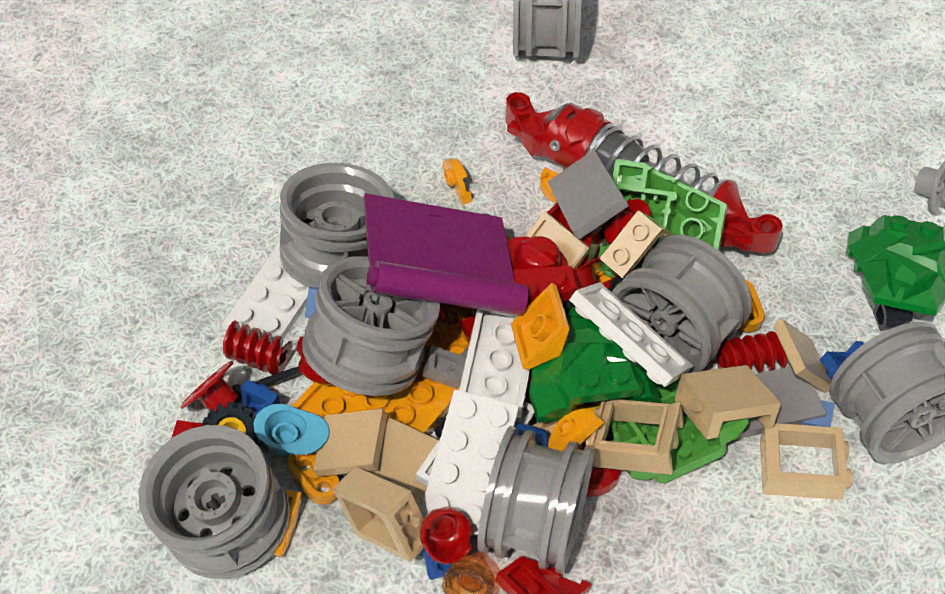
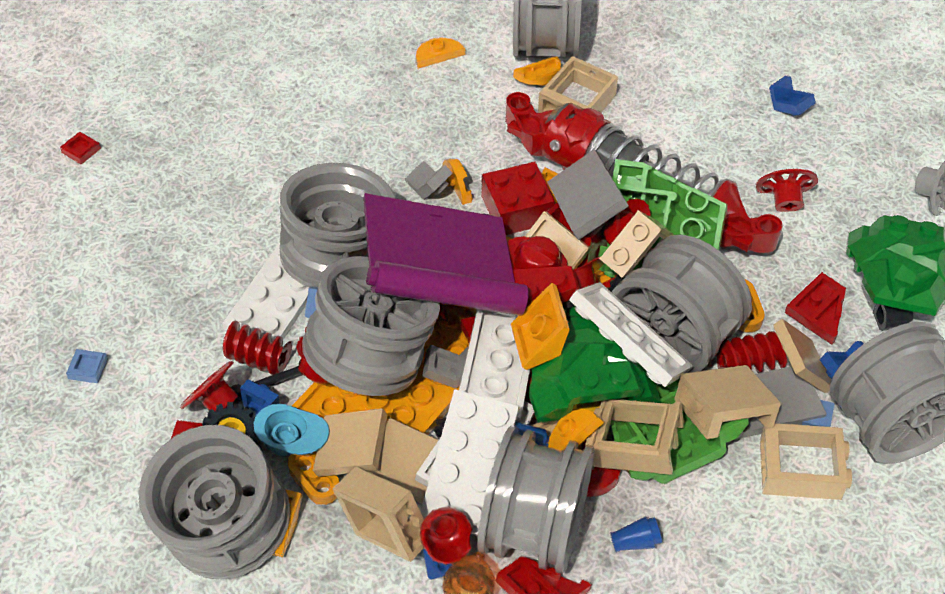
none -> red tile [60,131,101,165]
none -> medium blue tile [66,349,108,384]
none -> light grey bracket [405,161,452,199]
none -> light orange plate [416,38,465,69]
none -> red brick [481,162,555,235]
none -> light orange plate [513,56,561,86]
none -> tan window [538,56,618,113]
none -> blue cone [610,516,662,552]
none -> red wheel [756,169,818,212]
none -> blue bracket [769,76,816,116]
none -> red wing [785,272,846,345]

